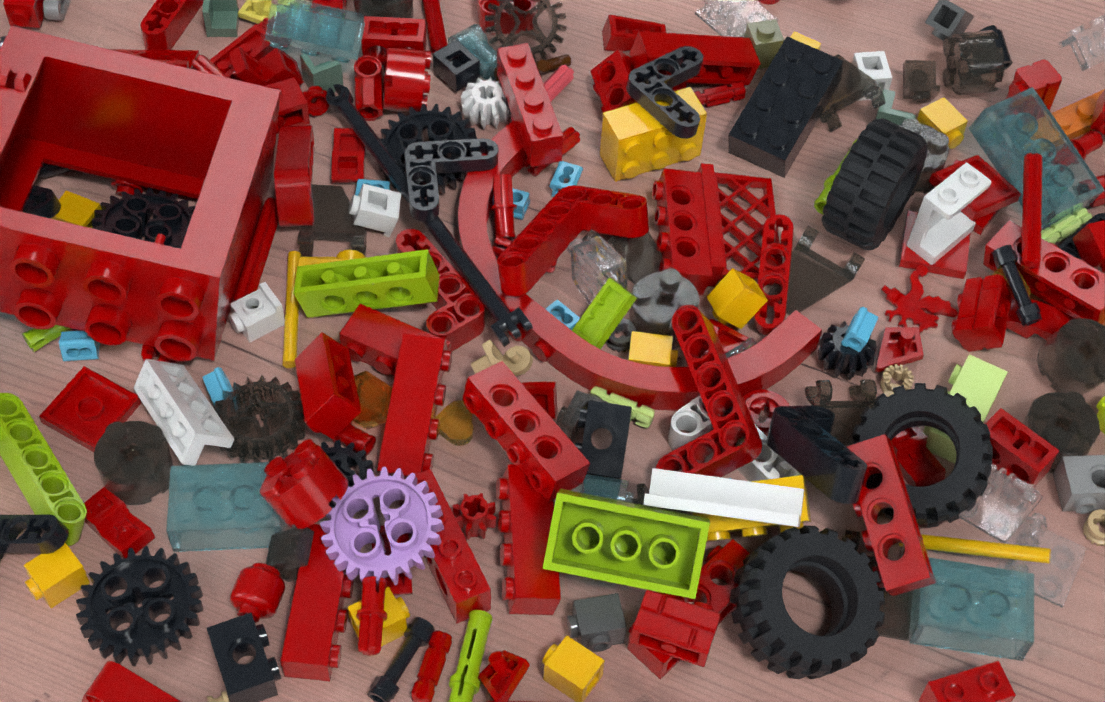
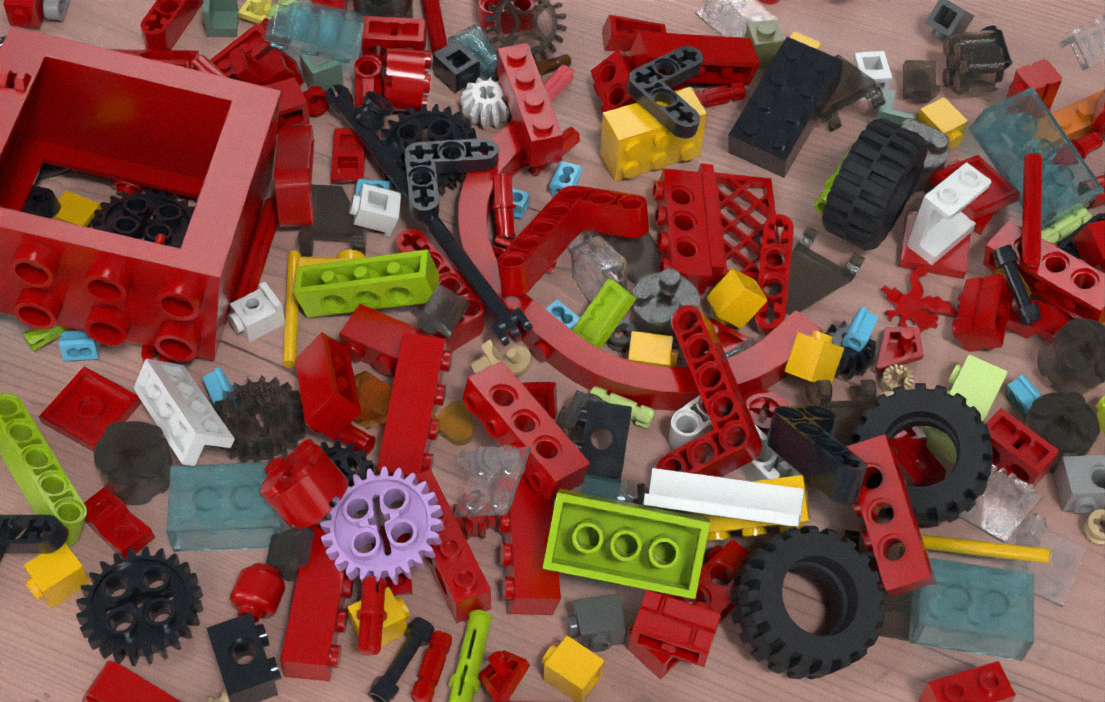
none -> black wheel [354,91,394,131]
none -> clear smoke bracket [410,284,470,338]
none -> clear hinge [454,445,531,518]
none -> yellow brick [784,330,844,387]
none -> medium azure piece [1006,374,1046,419]

